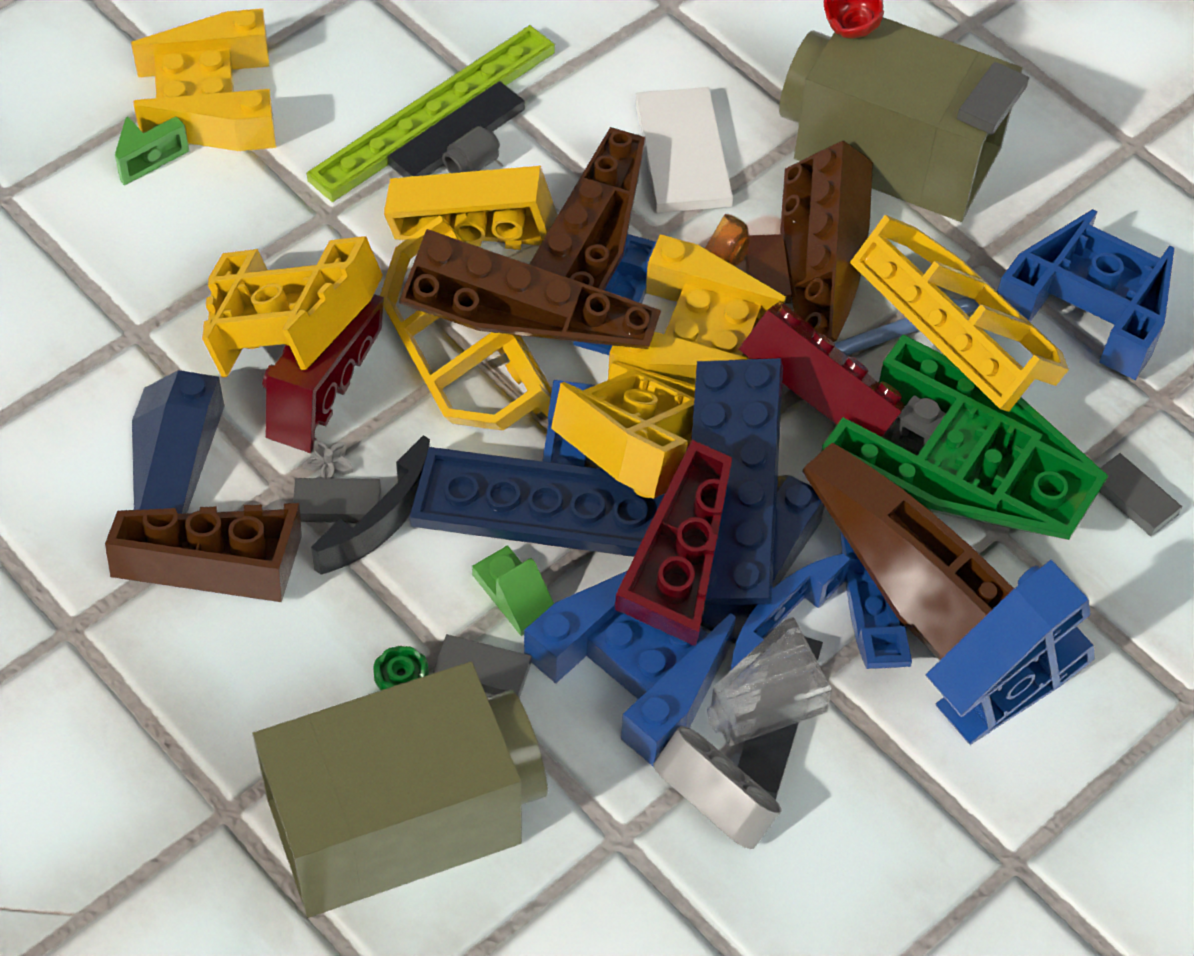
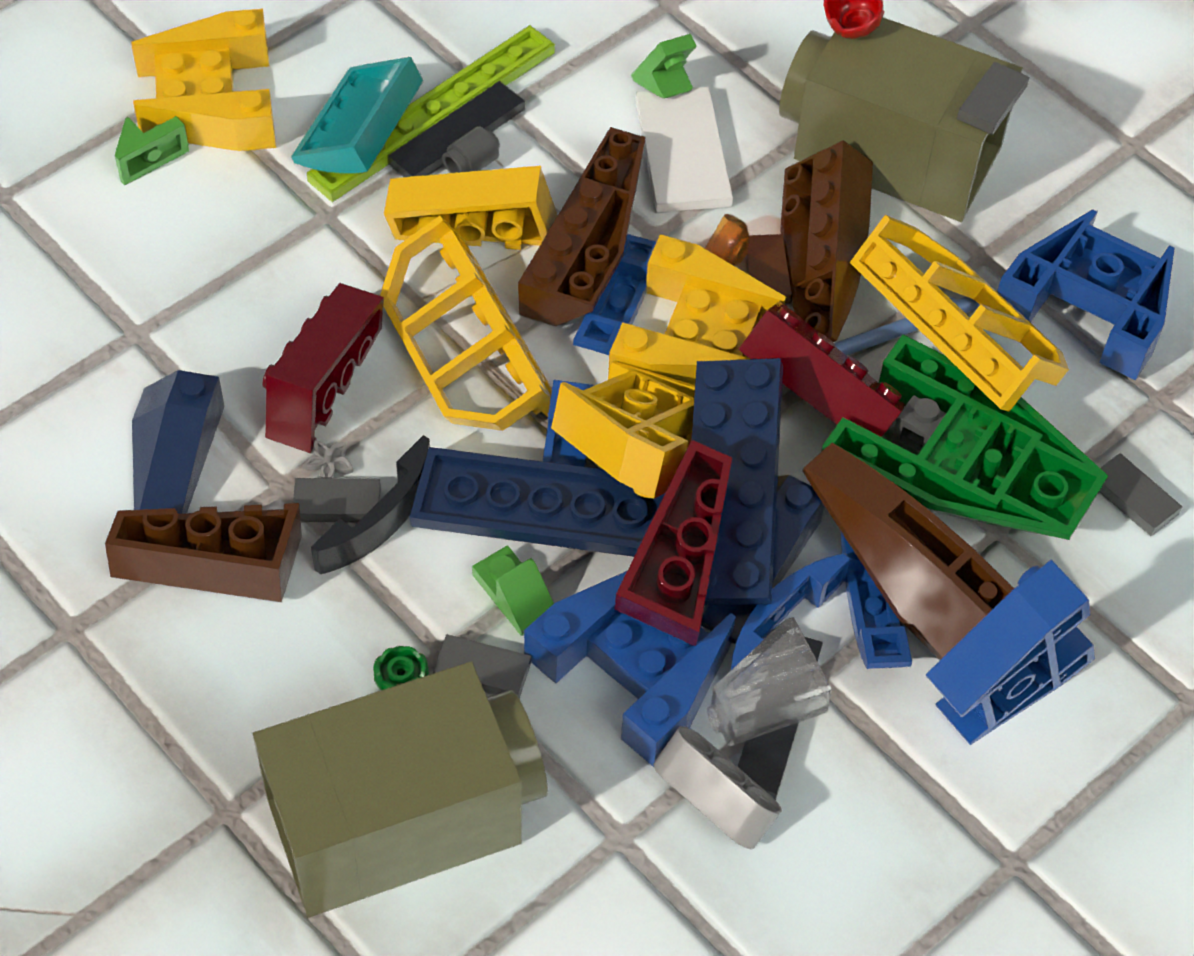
yellow wedge [202,236,383,378] -> none
reddish brown wedge [399,229,661,349] -> none
none -> teal slope [291,56,423,173]
none -> bright green slope [631,33,697,98]

